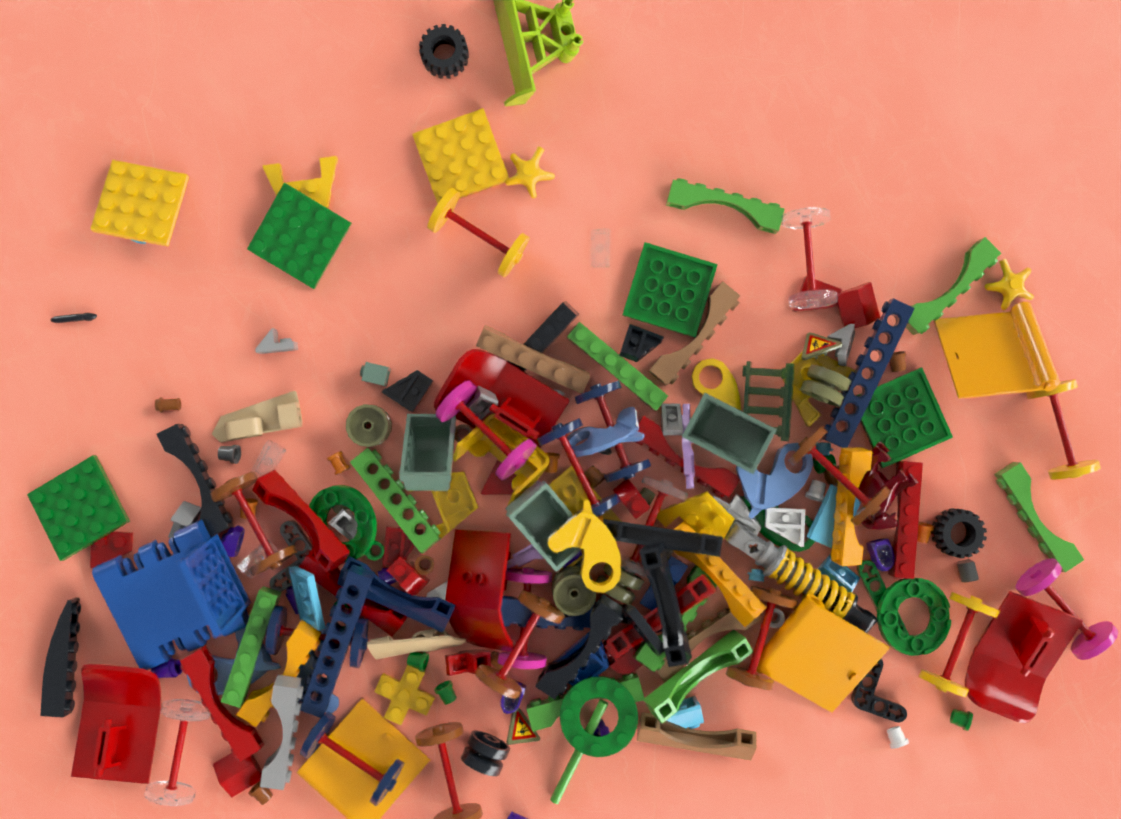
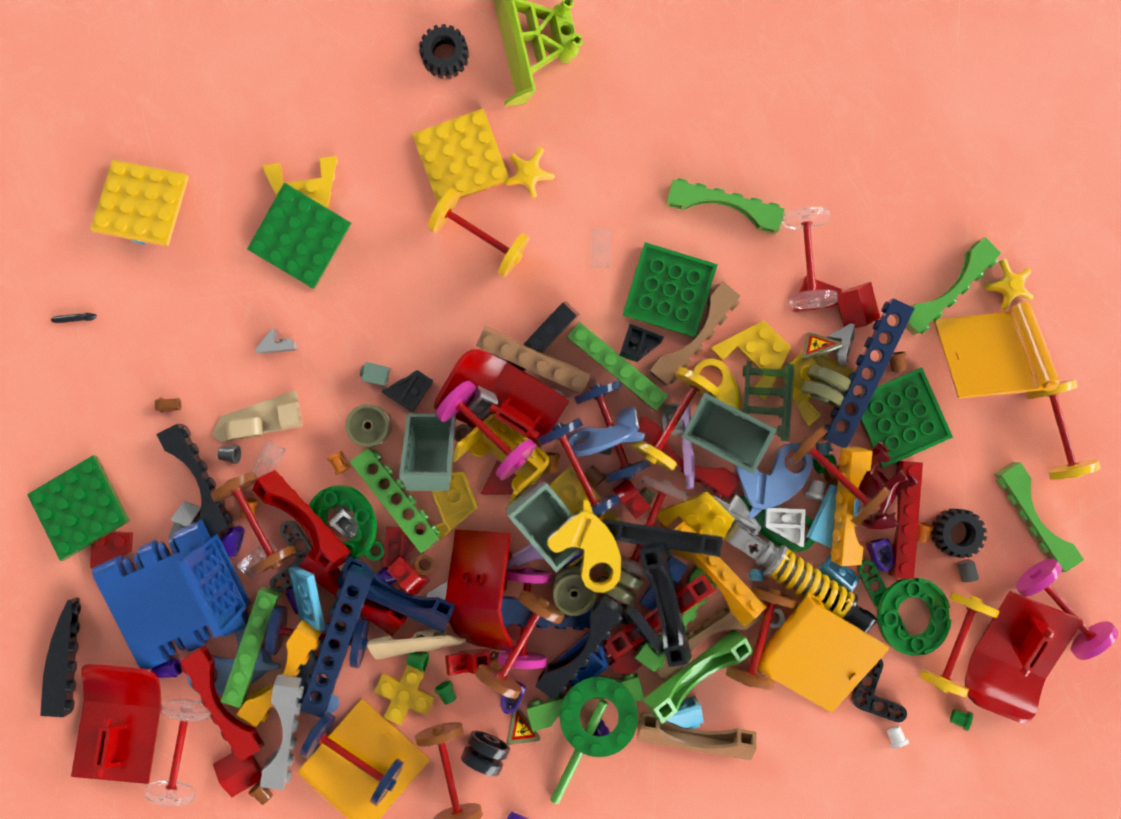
none -> yellow piece [631,367,721,471]
none -> yellow wing [710,320,791,401]

